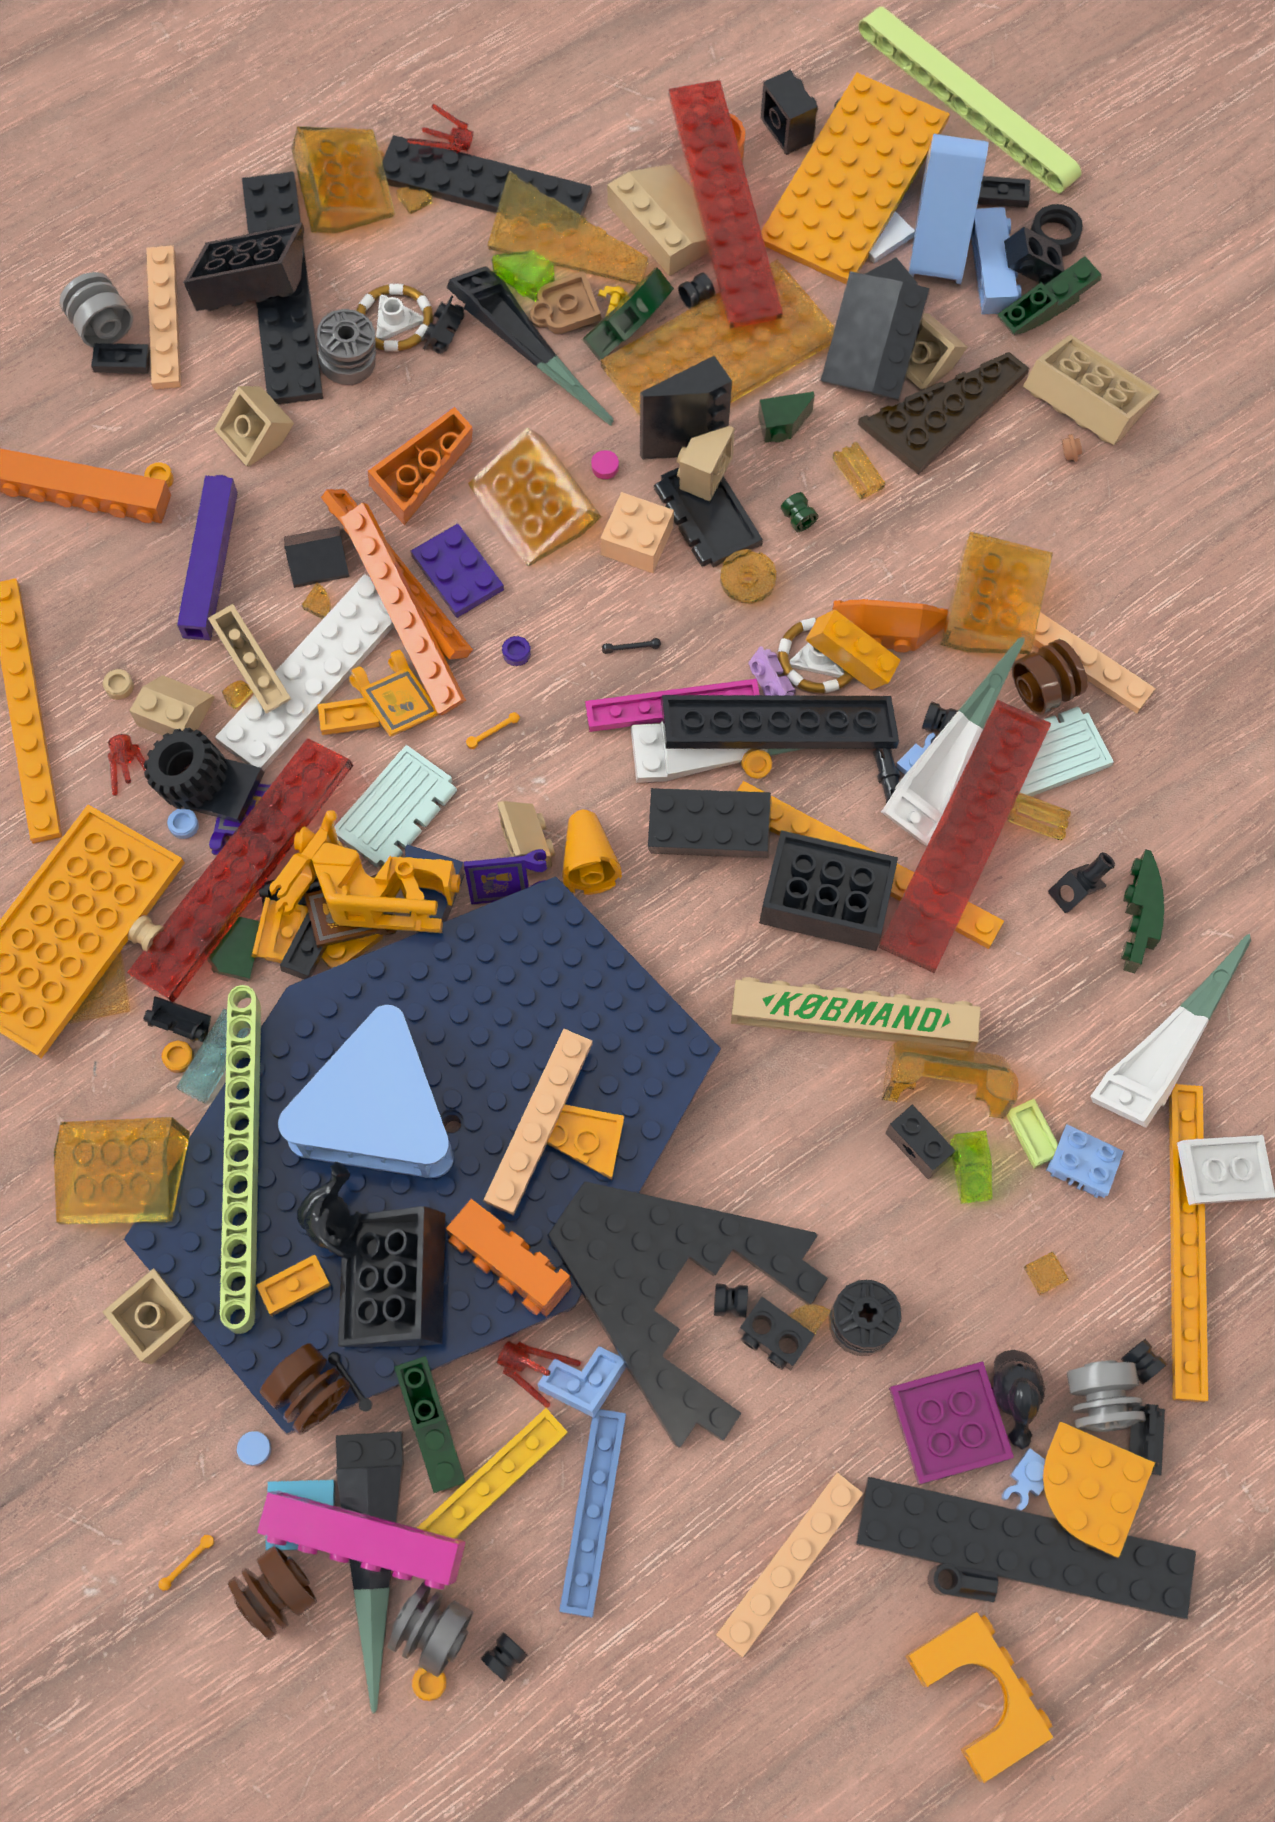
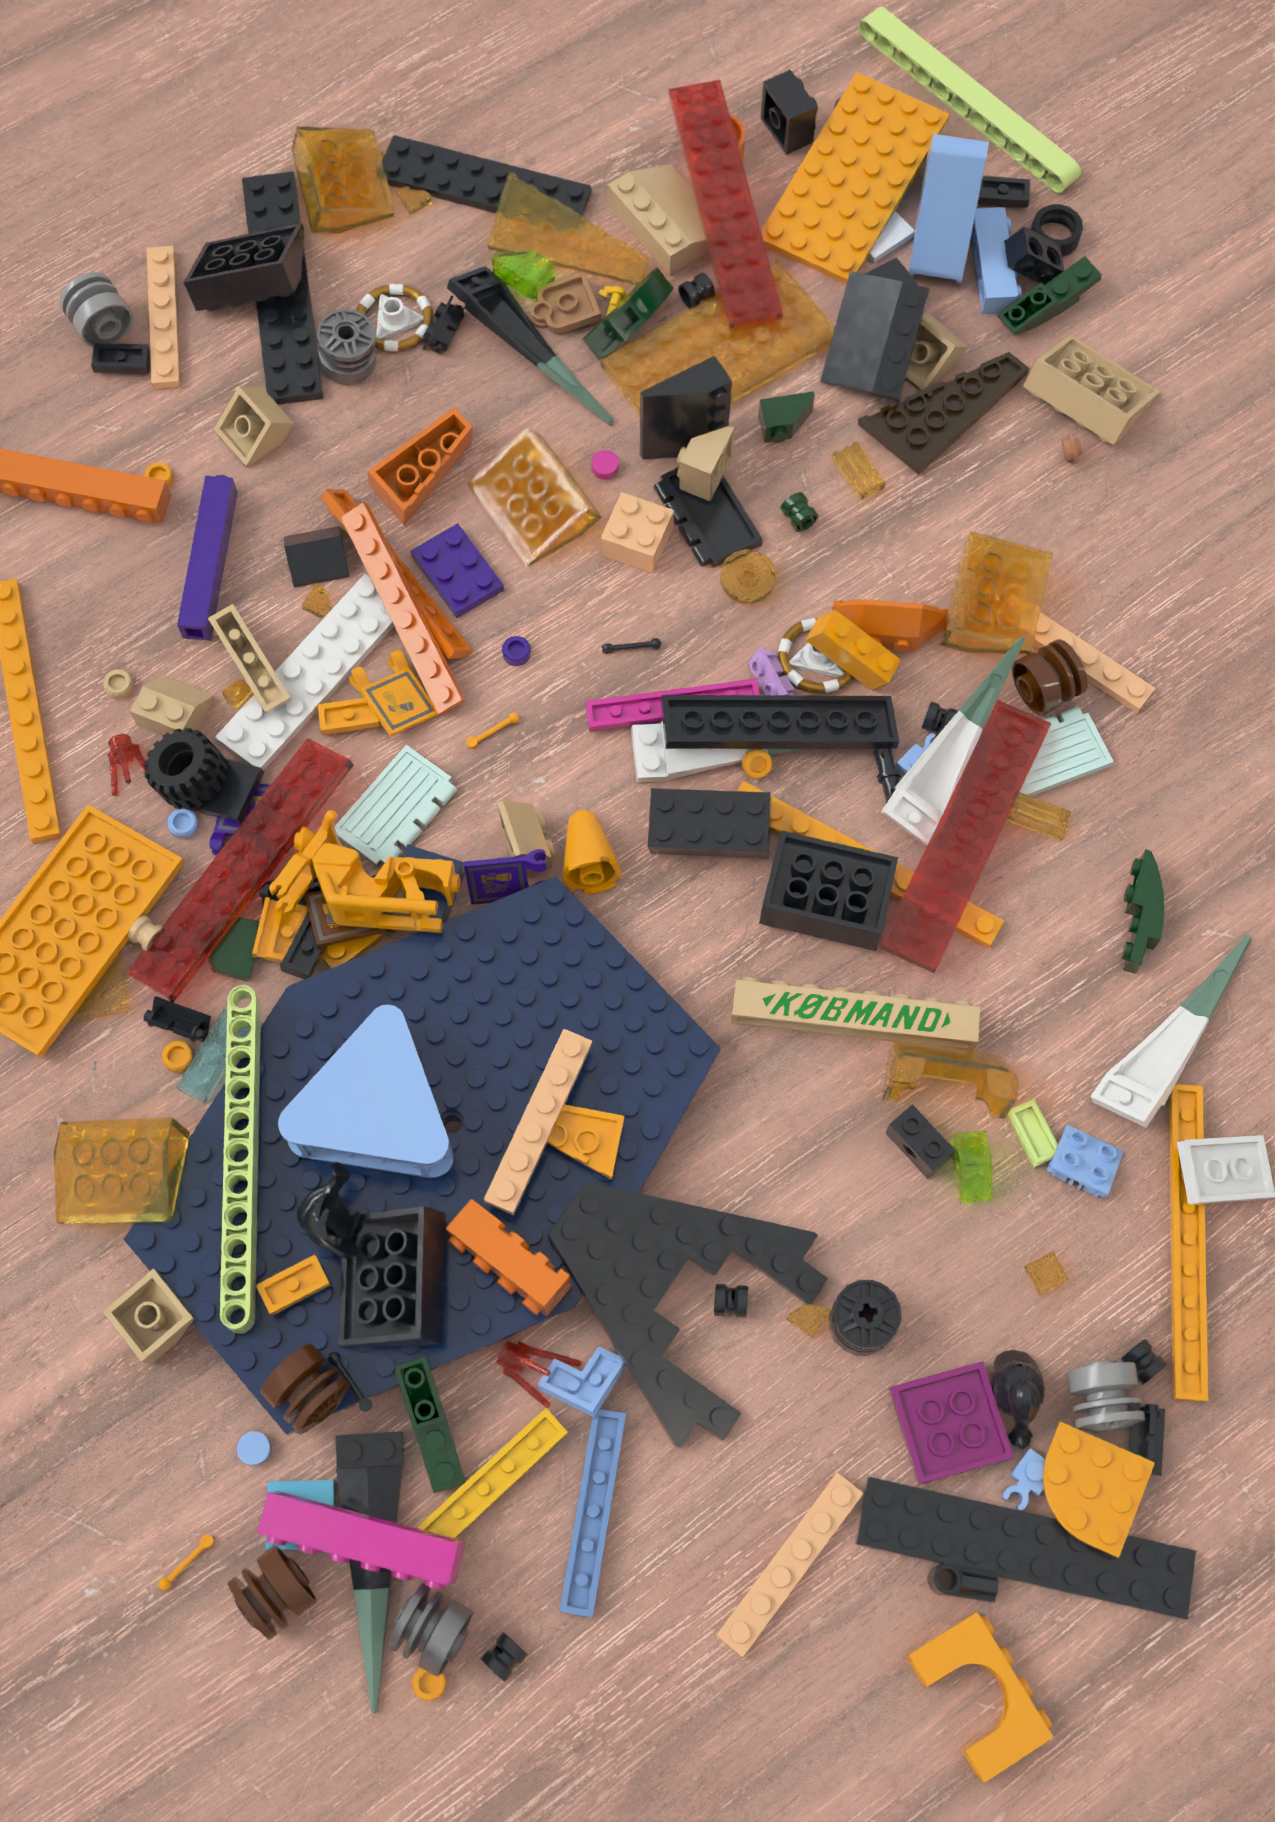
clear red plant [407,104,474,152] -> none
black brick [738,1297,815,1371] -> none
black bracket [1048,852,1115,913] -> none

